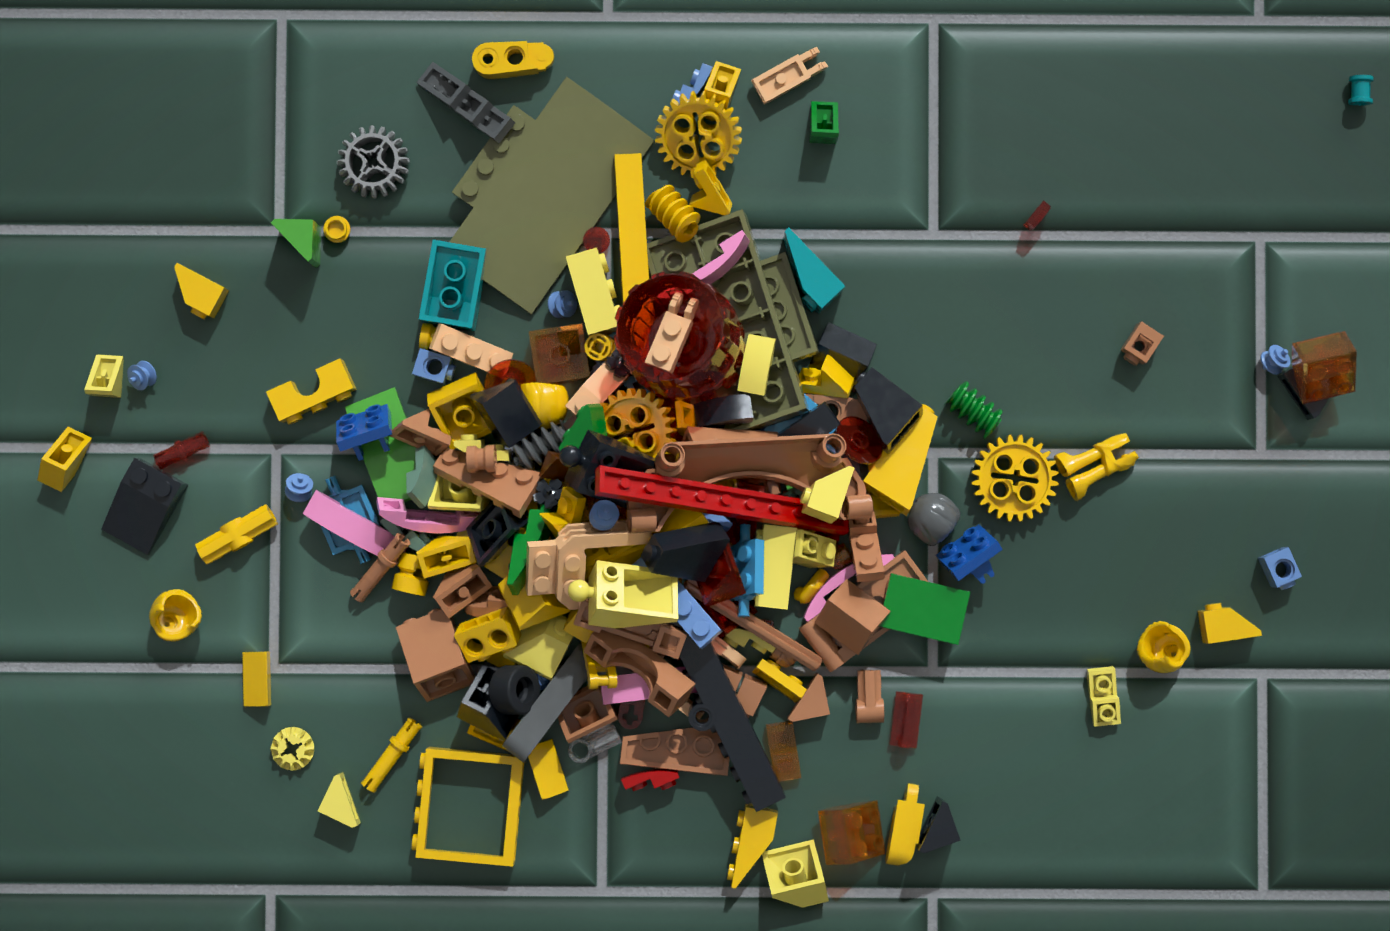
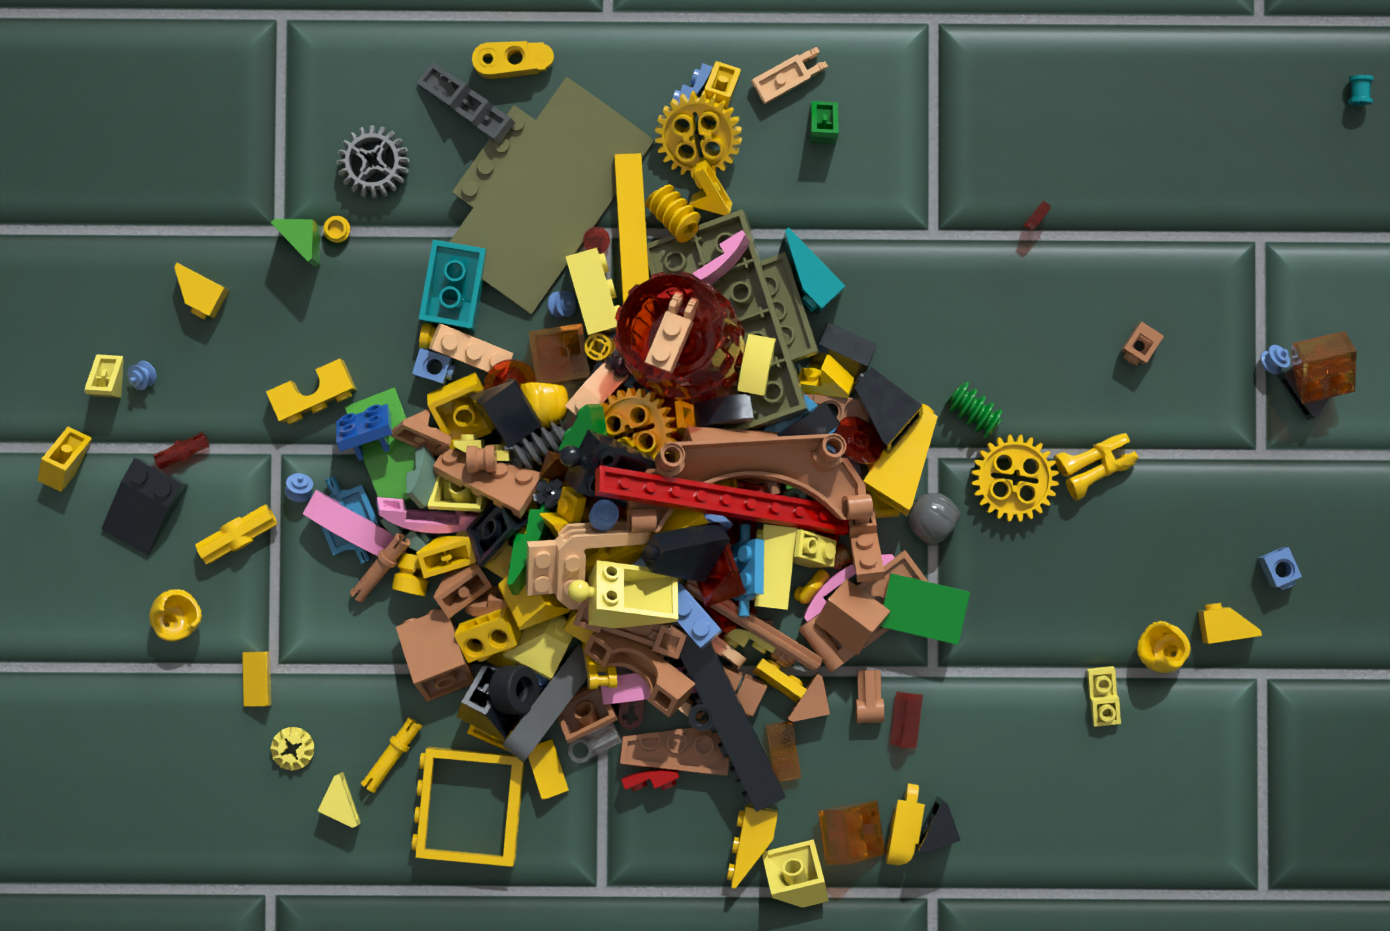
light yellow slope [800,466,854,524] -> none
blue plate [935,524,1003,584] -> none

